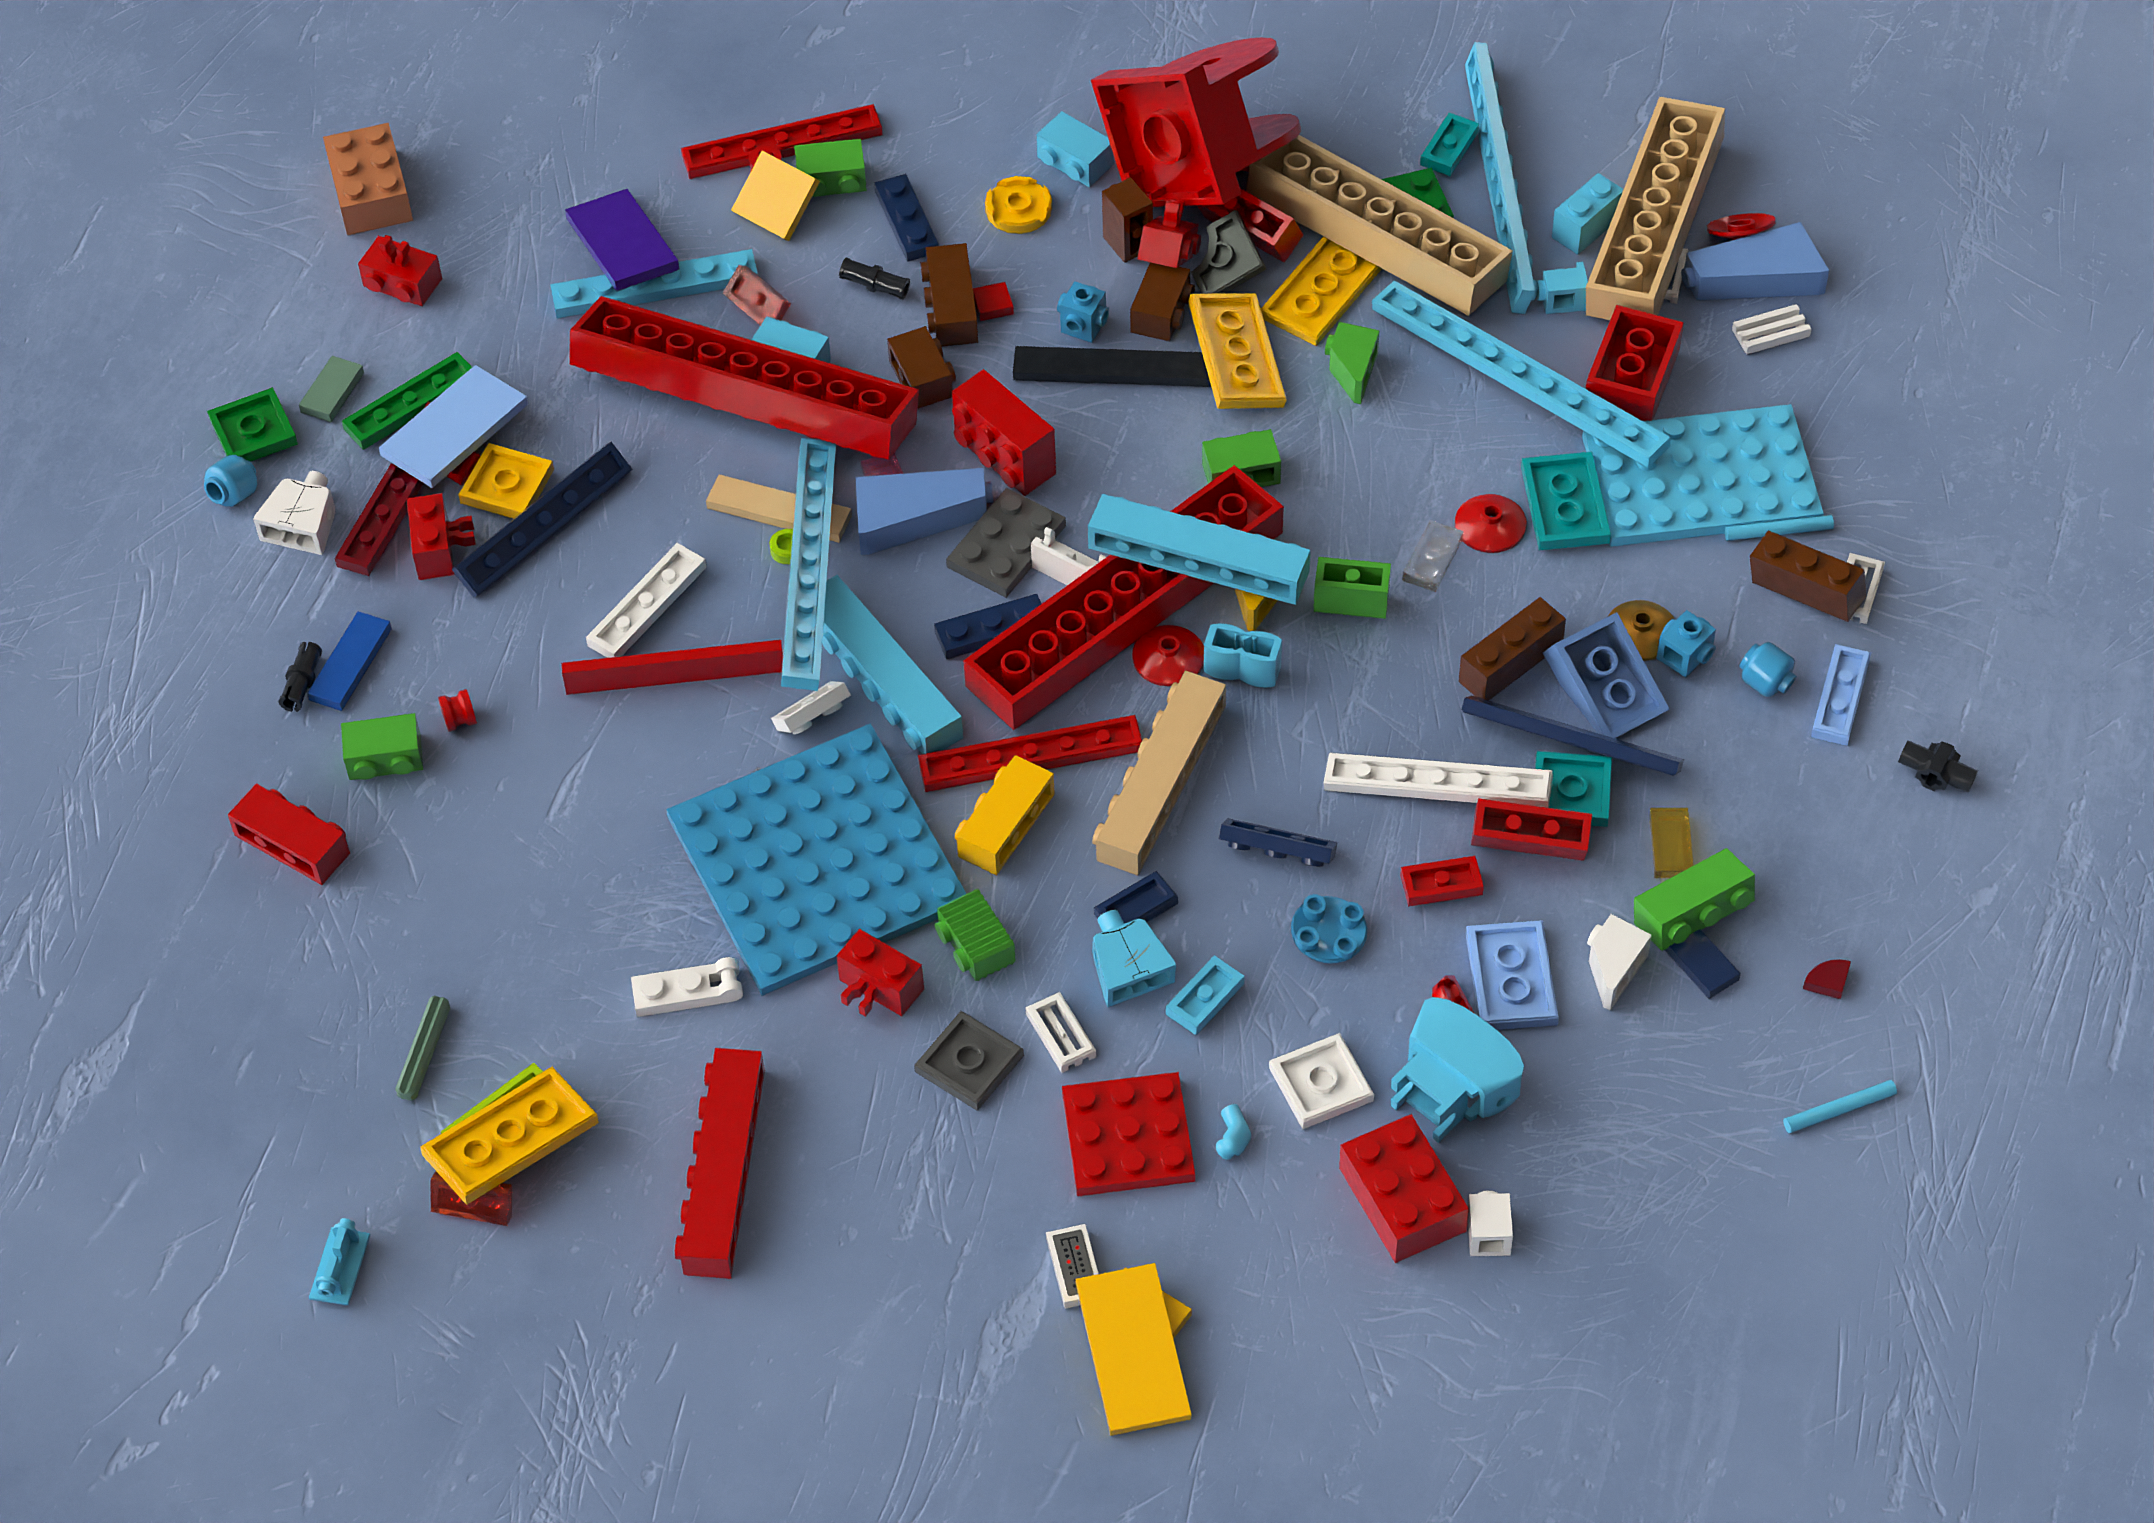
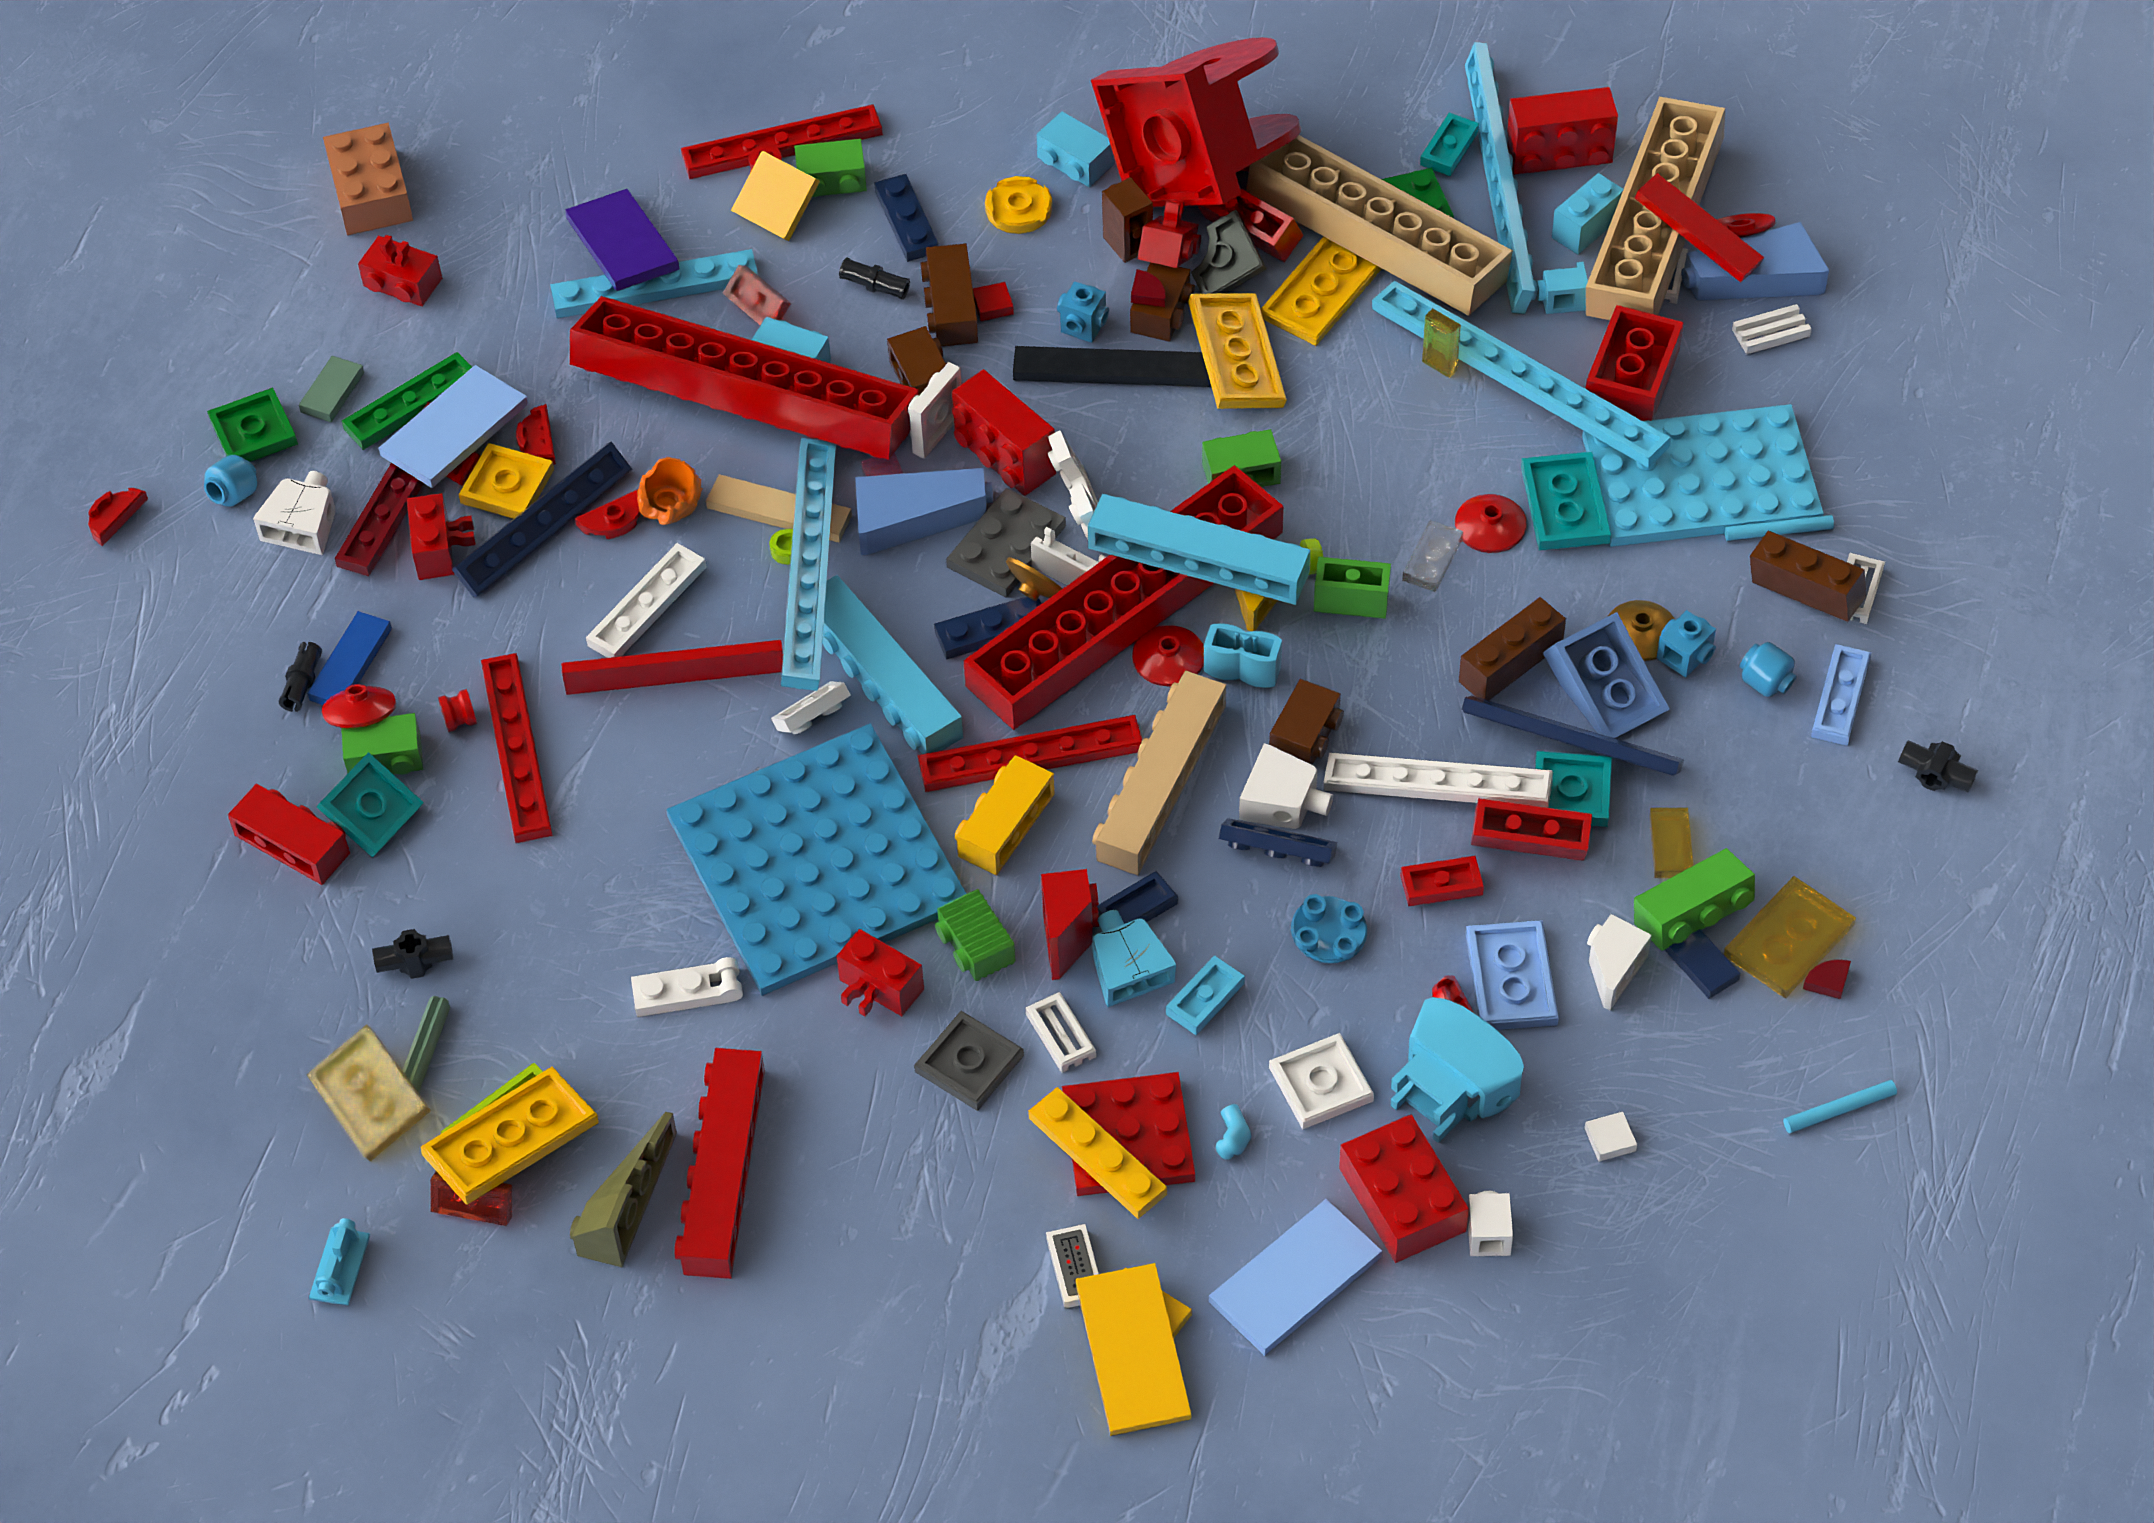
bright green slope [1325,322,1380,404] -> none
none -> red plate [88,488,148,546]
none -> clear yellow tile [306,1024,431,1161]
none -> teal plate [317,752,424,858]
none -> red dish [322,684,396,728]
none -> black axle [372,929,453,979]
none -> red tile [481,653,553,843]
none -> red plate [516,404,556,465]
none -> olive wedge [570,1111,677,1267]
none -> red plate [575,489,641,539]
none -> orange hair [637,457,703,525]
none -> white plate [908,362,961,459]
none -> pearl gold dish [1006,557,1063,601]
none -> yellow plate [1028,1087,1167,1219]
none -> red slope [1041,869,1099,980]
none -> white plate [1047,431,1098,539]
none -> dark red tile [1131,269,1165,307]
none -> light blue tile [1209,1199,1382,1356]
none -> white torso [1239,743,1333,829]
none -> reddish brown brick [1269,679,1344,765]
none -> lime tile [1300,538,1324,575]
none -> clear yellow tile [1422,308,1461,378]
none -> red brick [1507,87,1618,175]
none -> white tile [1585,1112,1637,1162]
none -> red tile [1634,173,1764,283]
none -> clear yellow tile [1723,876,1856,999]

